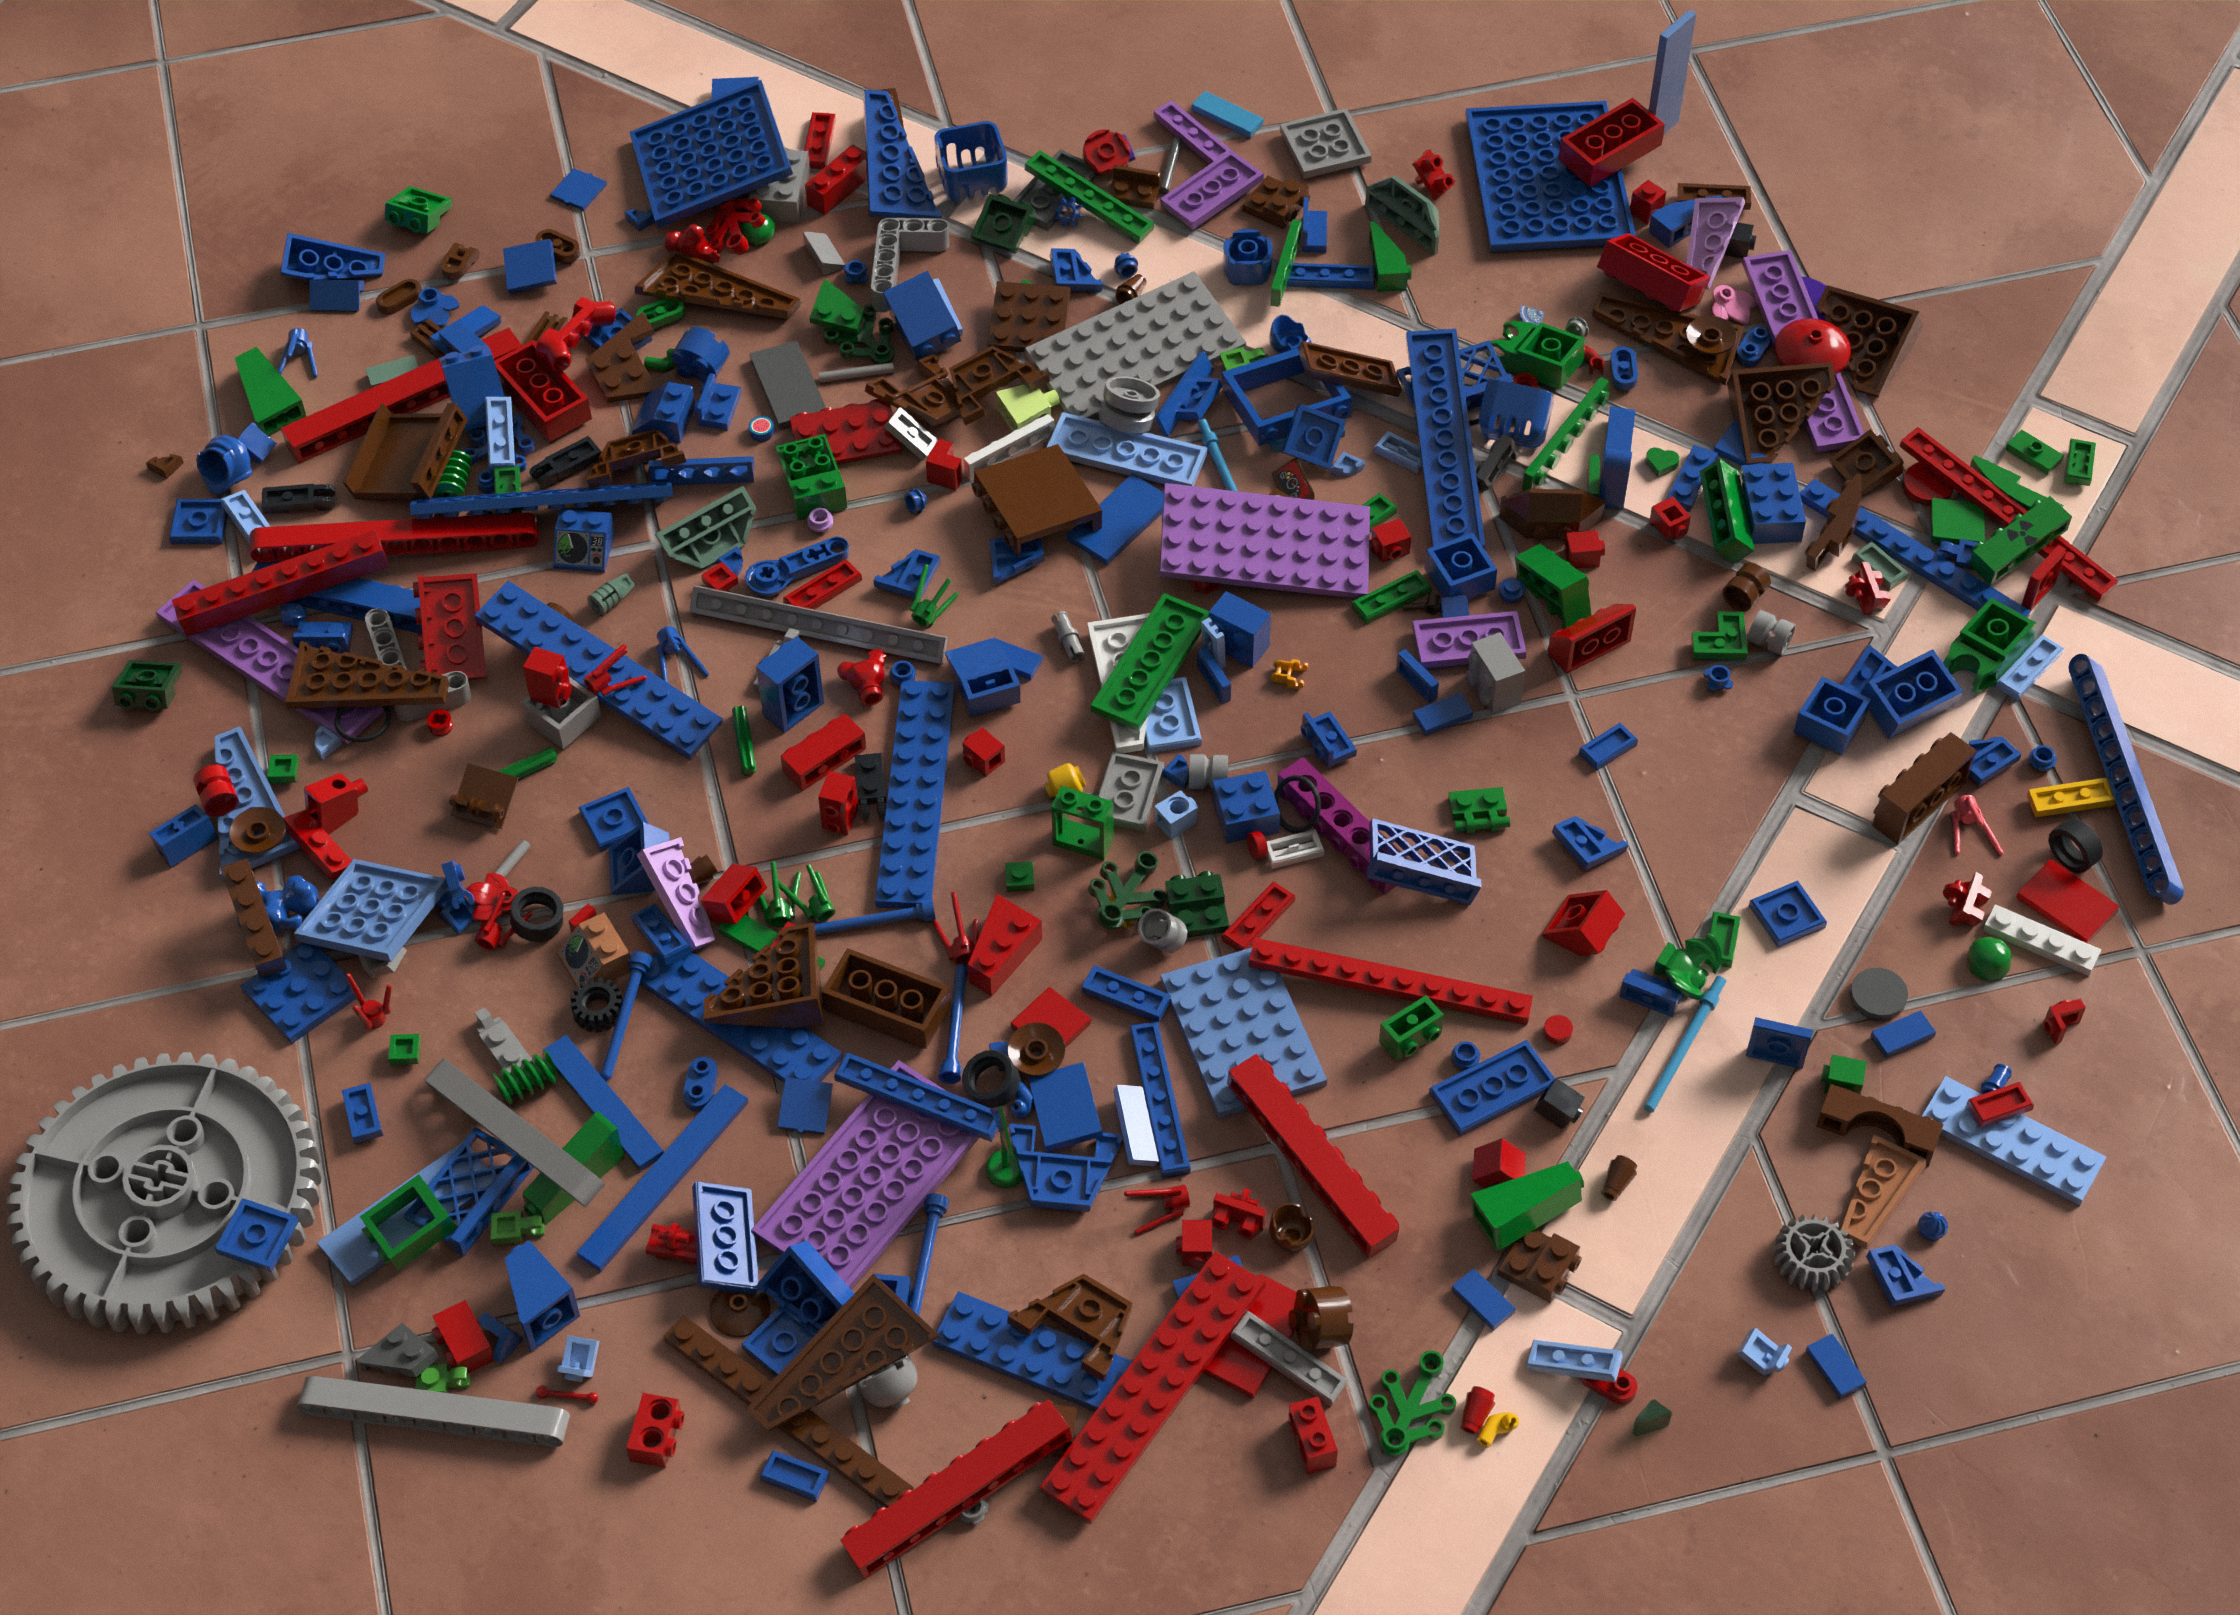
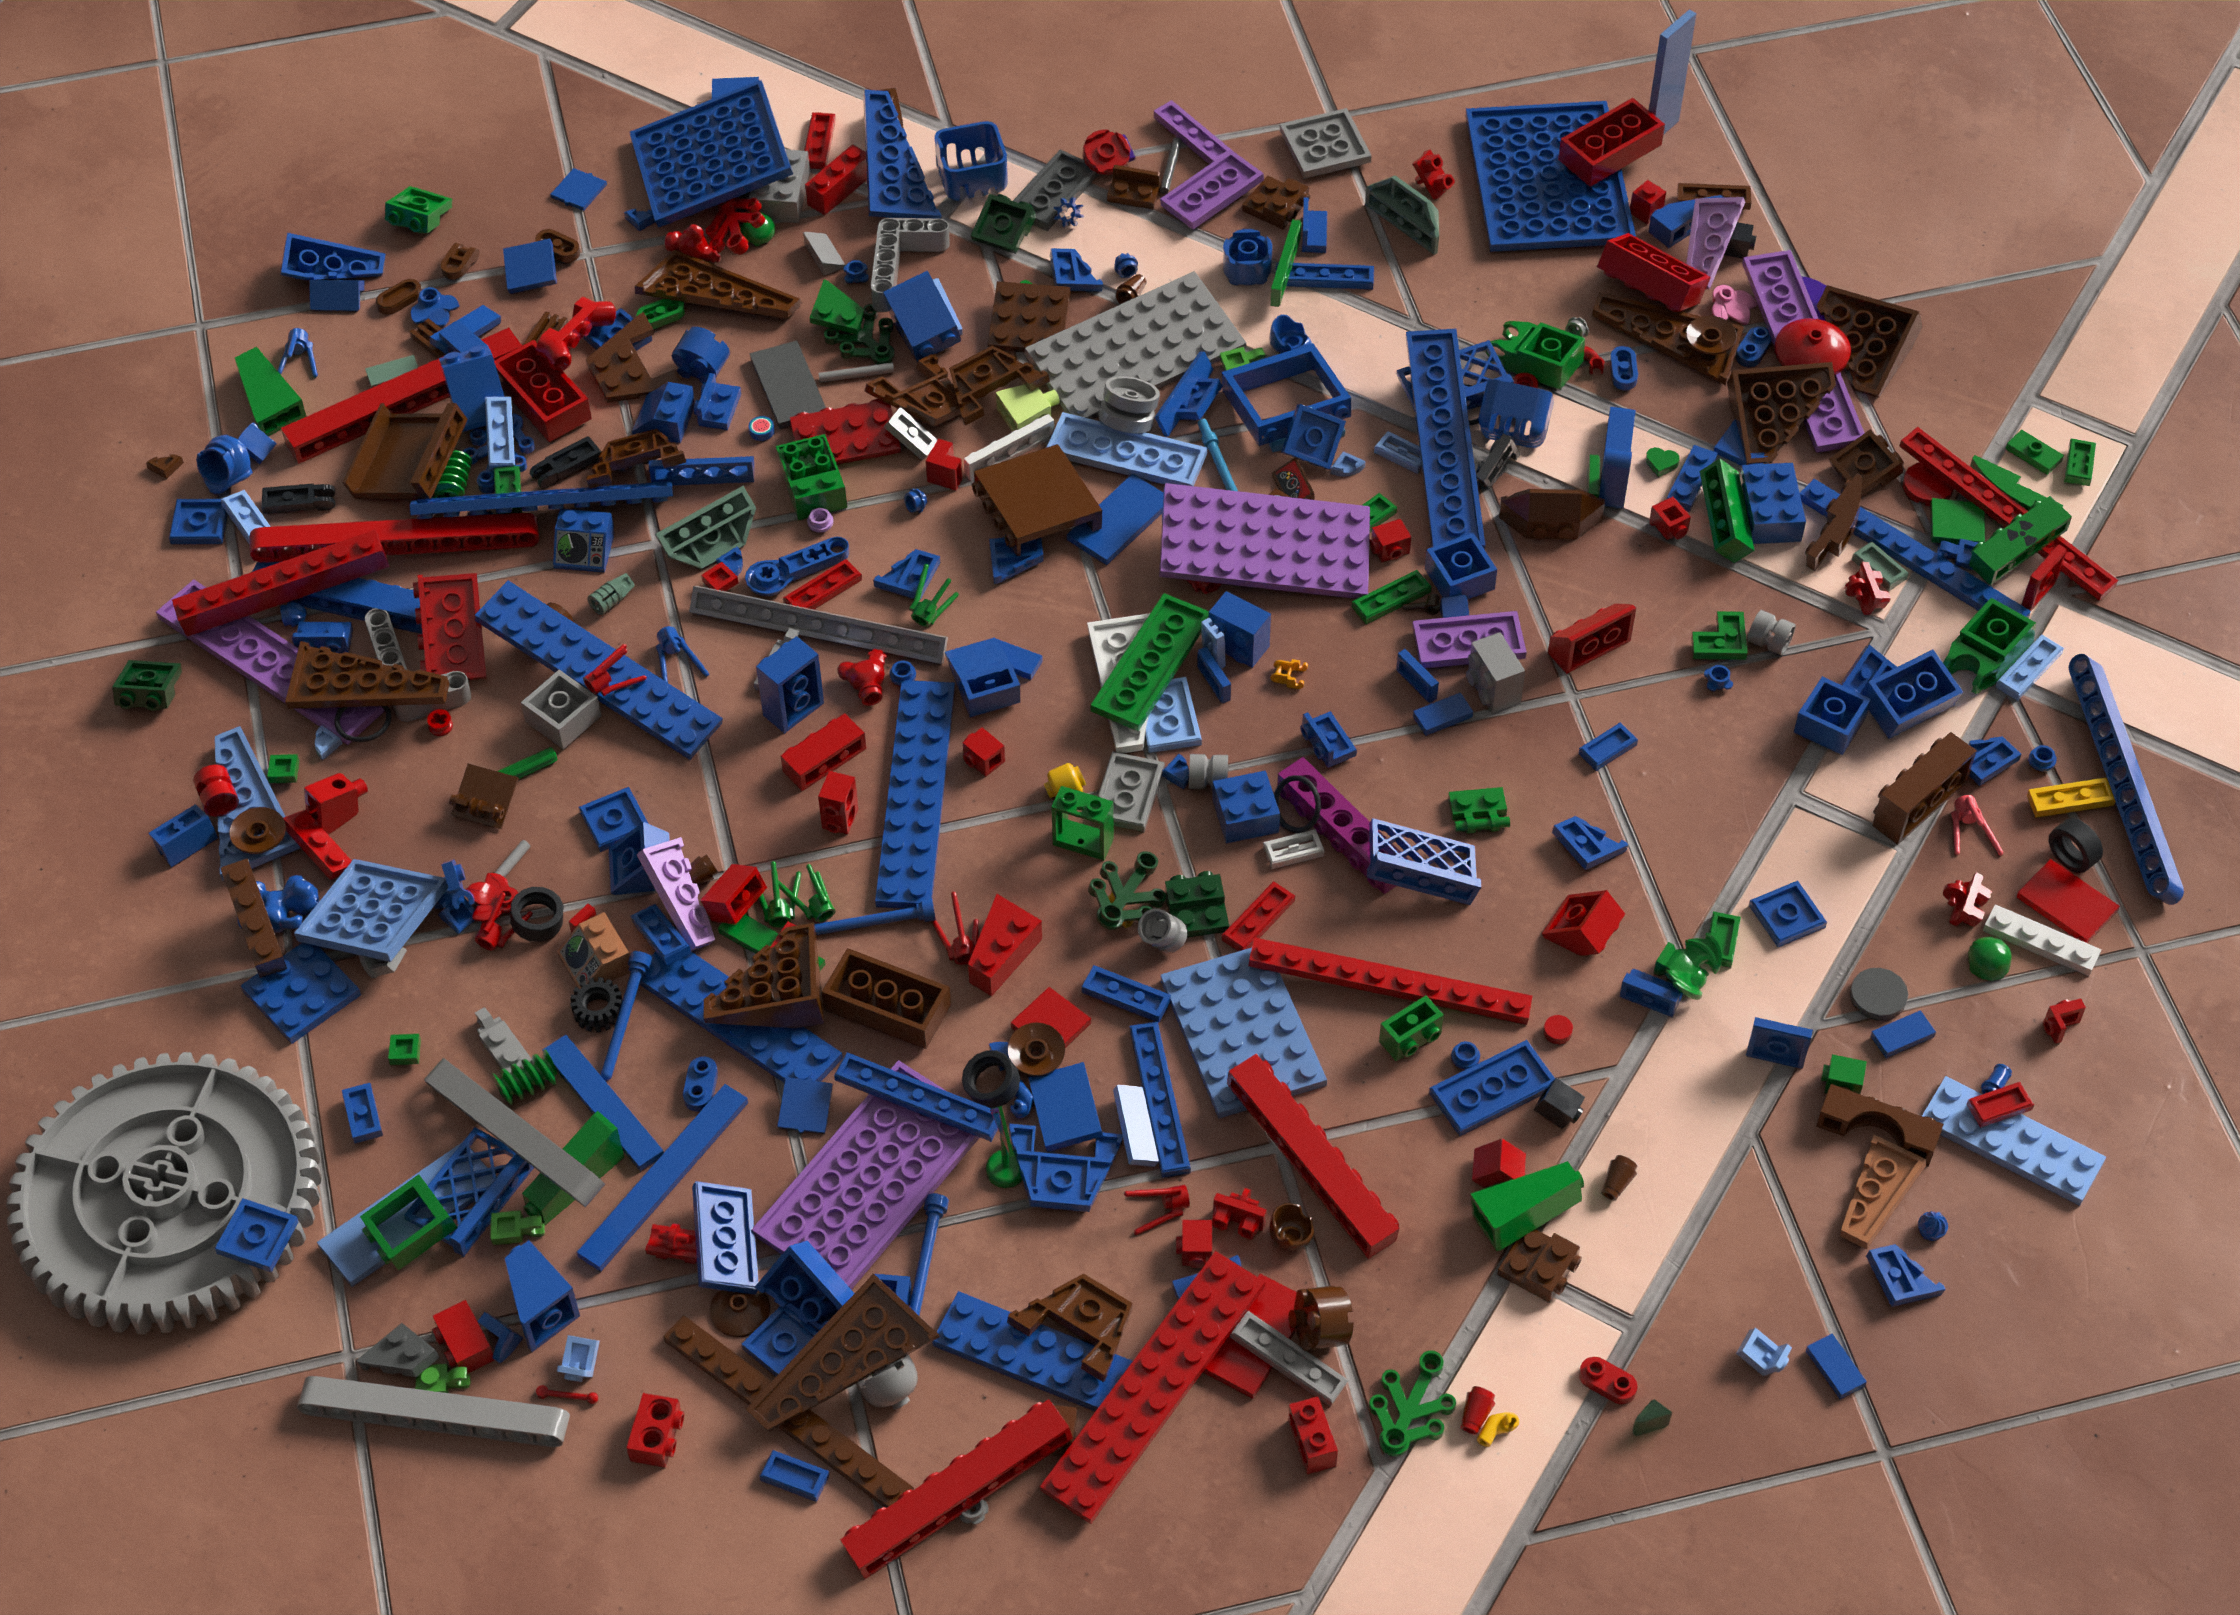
red plant [346,973,392,1030] -> none
red brick [523,647,572,709] -> none
green arm [644,348,676,372] -> none
green axle [732,705,756,775] -> none
black hinge [855,753,886,819] -> none
blue piece [938,964,967,1084] -> none
green plate [1005,861,1035,892] -> none
green plate [1024,150,1154,243] -> none
light grey pin [1051,611,1086,663] -> none
light blue brick [1154,790,1198,840] -> none
dark azure tile [1192,91,1264,138] -> none
red tile [1246,831,1268,860] -> none
reddish brown tile [1298,341,1402,397] -> none
green slope [1369,221,1412,292] -> none
blue tile [1451,1268,1516,1331] -> none
blue plate [1499,578,1525,603] -> none
green wedge [1515,544,1591,629] -> none
medium blue tile [1519,305,1544,325] -> none
green plate [1522,377,1610,490] -> none
light blue tile [1526,1339,1623,1382] -> none
red brick [1564,530,1605,569] -> none
dark azure bar [1643,976,1726,1112] -> none
reddish brown wheel [1722,562,1771,612] -> none
light grey gear [1773,1213,1855,1293] -> none

